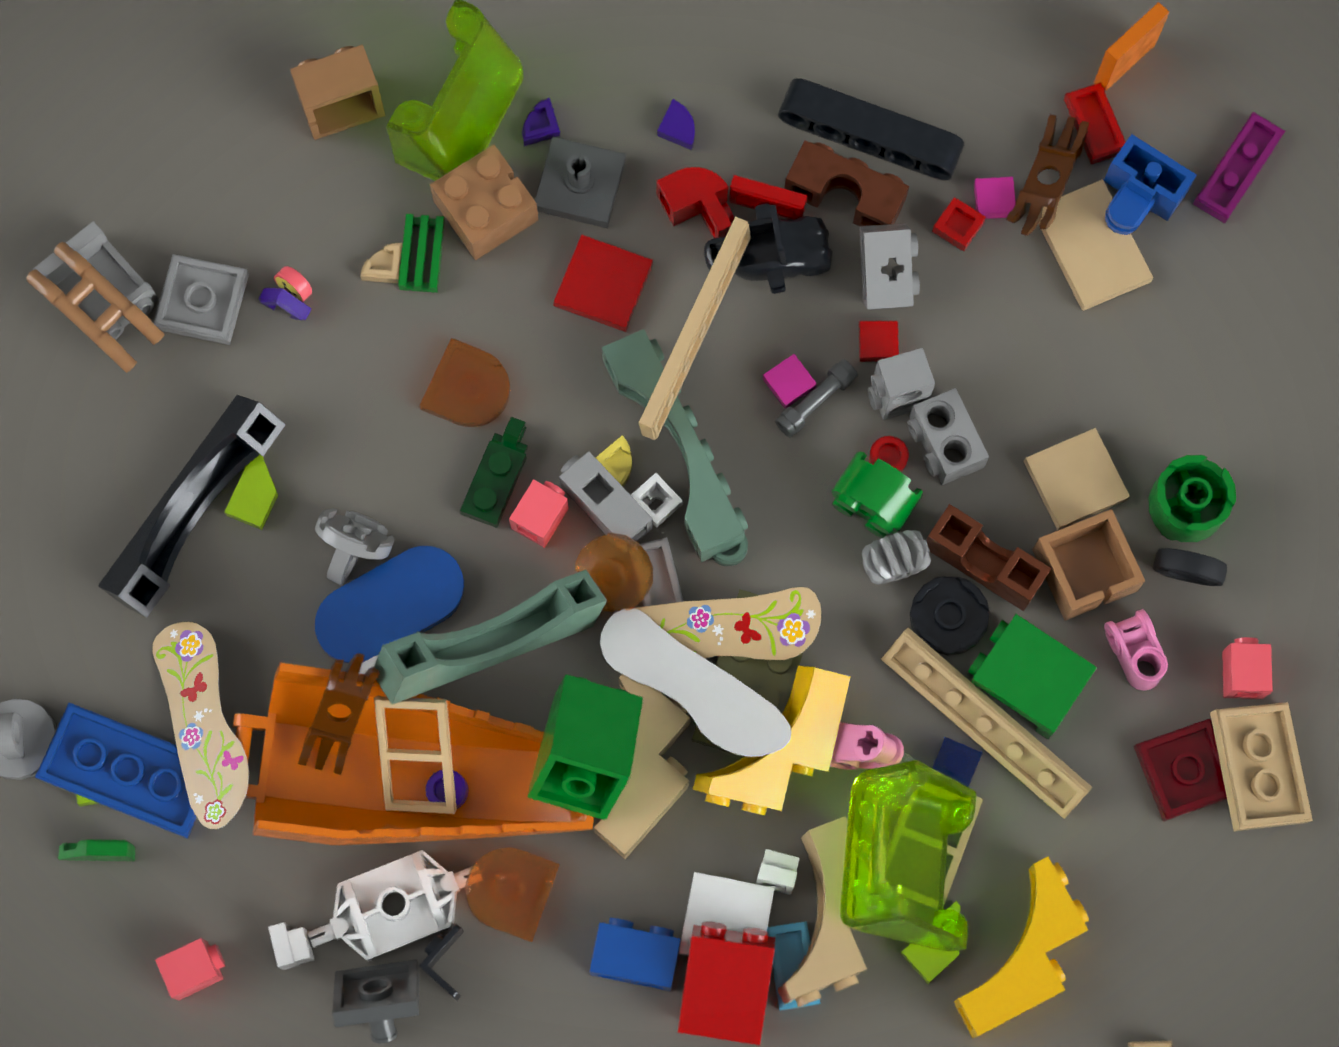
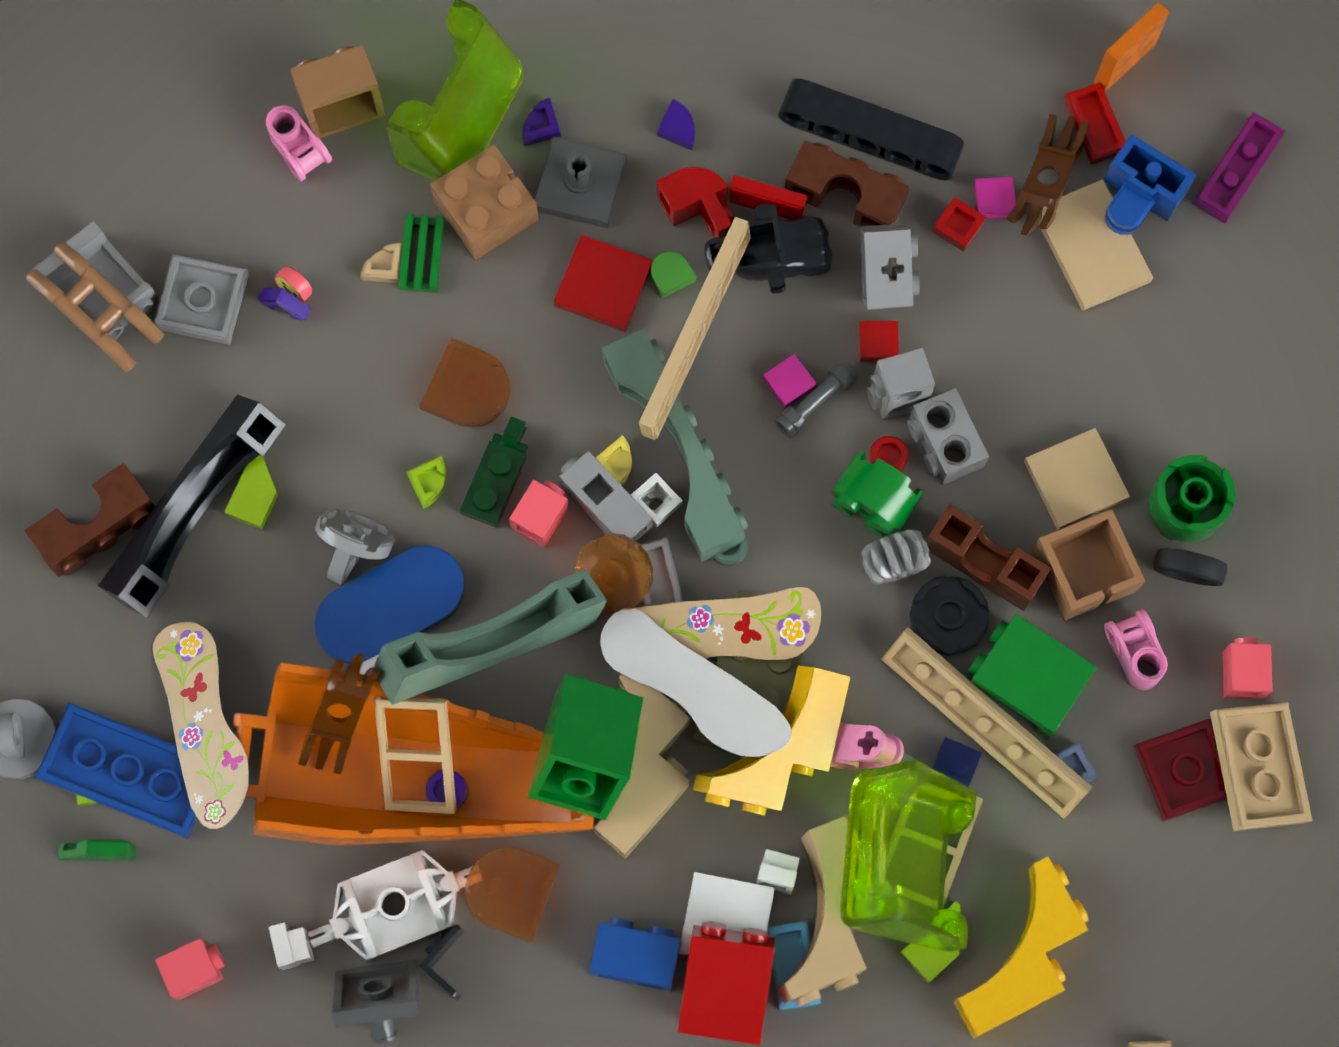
none -> copper arch [24,463,155,577]
none -> bright pink piece [266,105,332,182]
none -> lime tile [406,455,446,509]
none -> bright green tile [651,251,696,298]
none -> sand blue tile [1055,742,1099,782]

